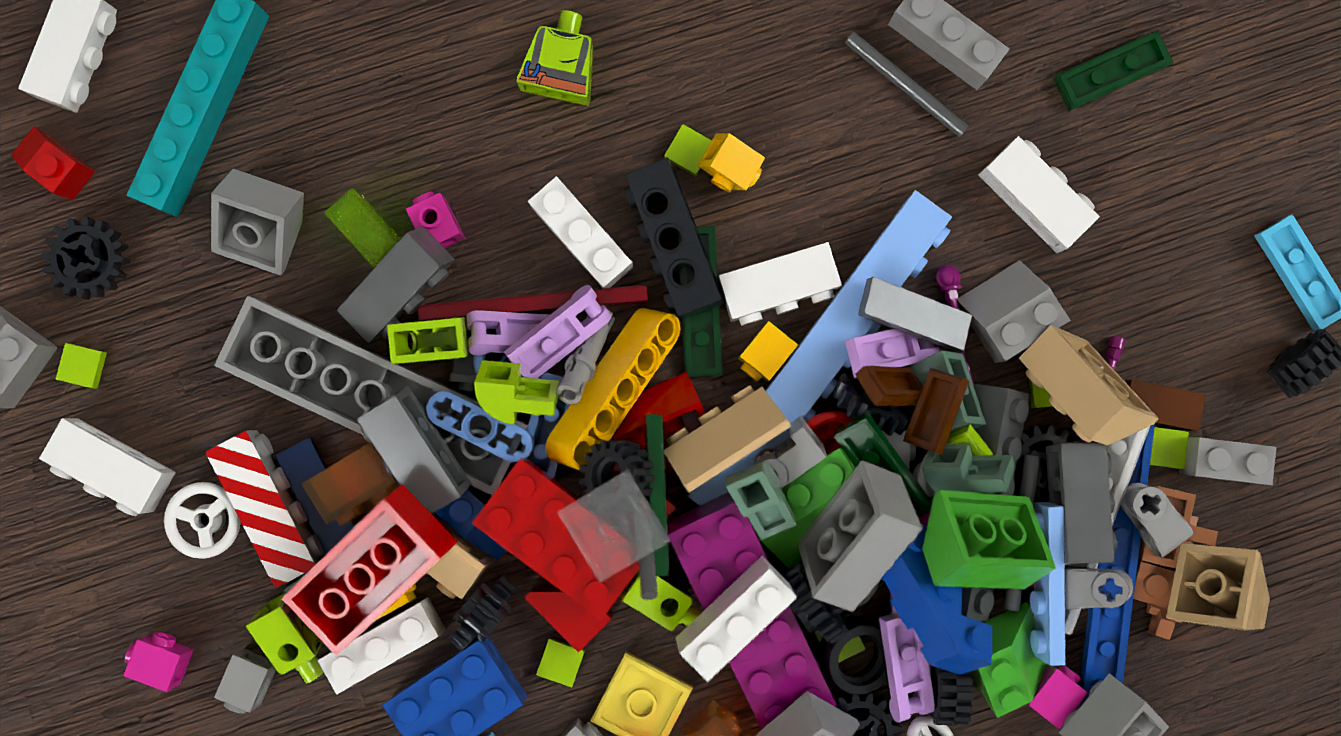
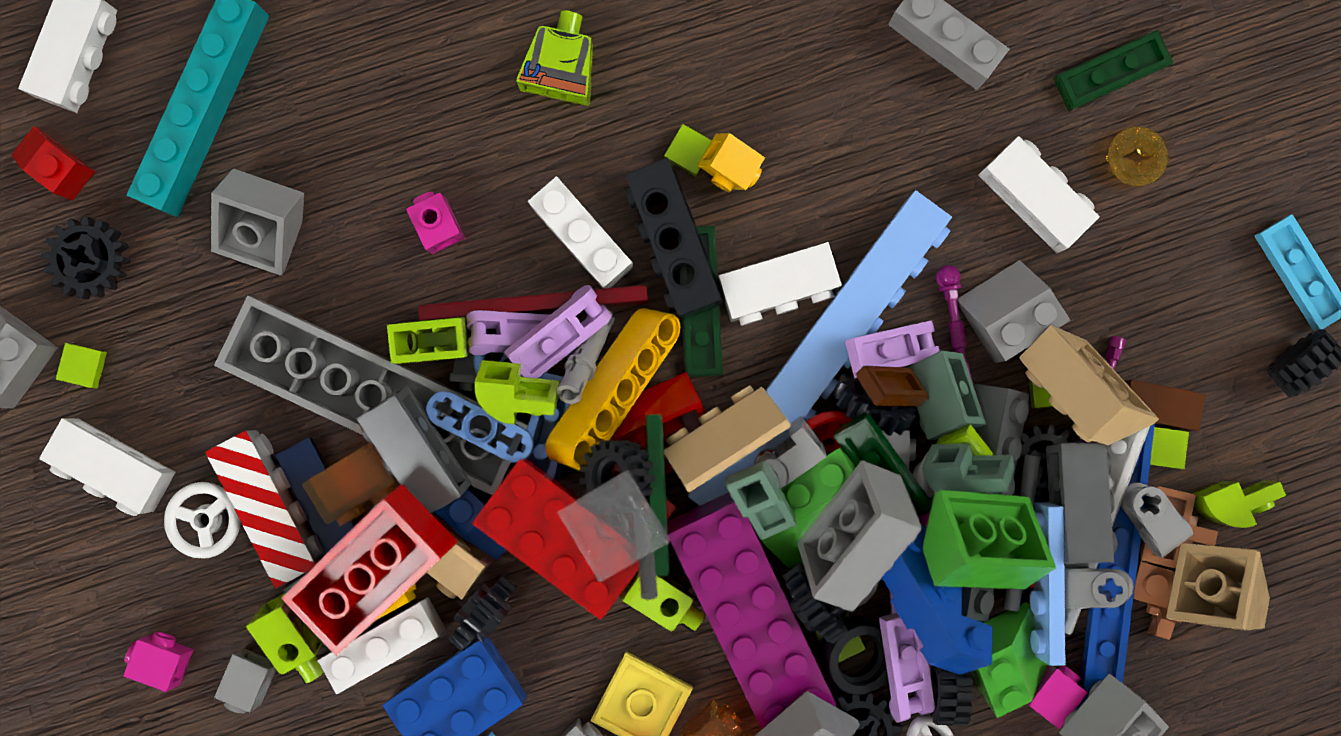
clear neon green brick [324,188,401,268] -> none
dark grey brick [337,226,455,343] -> none
red slope [524,588,613,653] -> none
lime tile [536,637,585,688] -> none
white brick [676,556,797,681] -> none
yellow brick [738,321,798,382] -> none
dark grey bar [845,32,969,137] -> none
tile [858,277,972,352] -> none
reddish brown tile [903,368,969,455] -> none
light grey brick [1178,437,1276,485] -> none
none -> clear yellow gear [1106,126,1168,188]
none -> lime brick [1192,480,1286,528]

